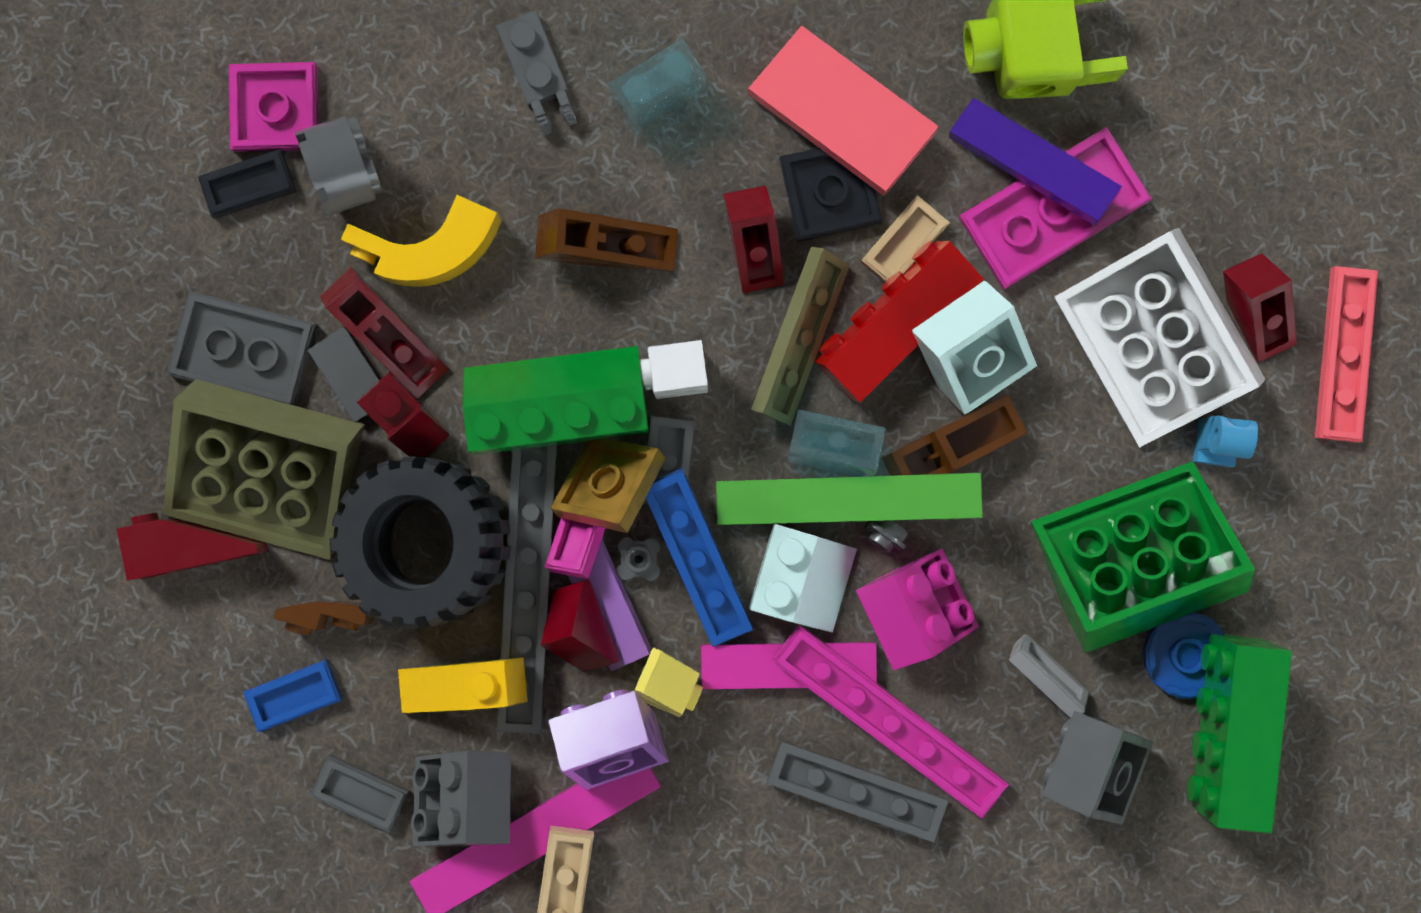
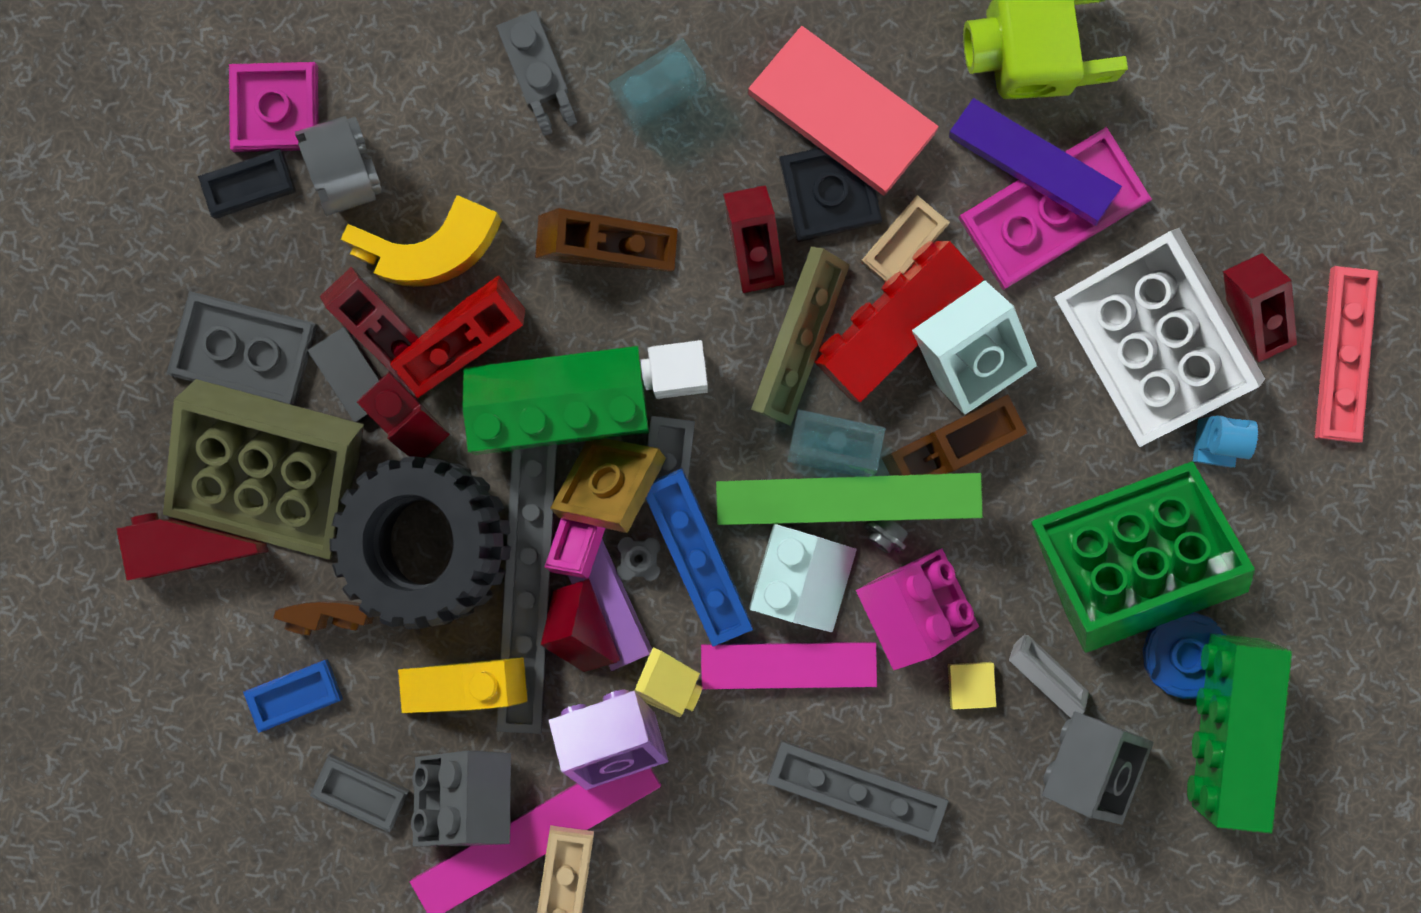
dark pink tile [773,624,1009,819] -> none
none -> red slope [390,275,525,398]
none -> light yellow tile [948,662,996,709]

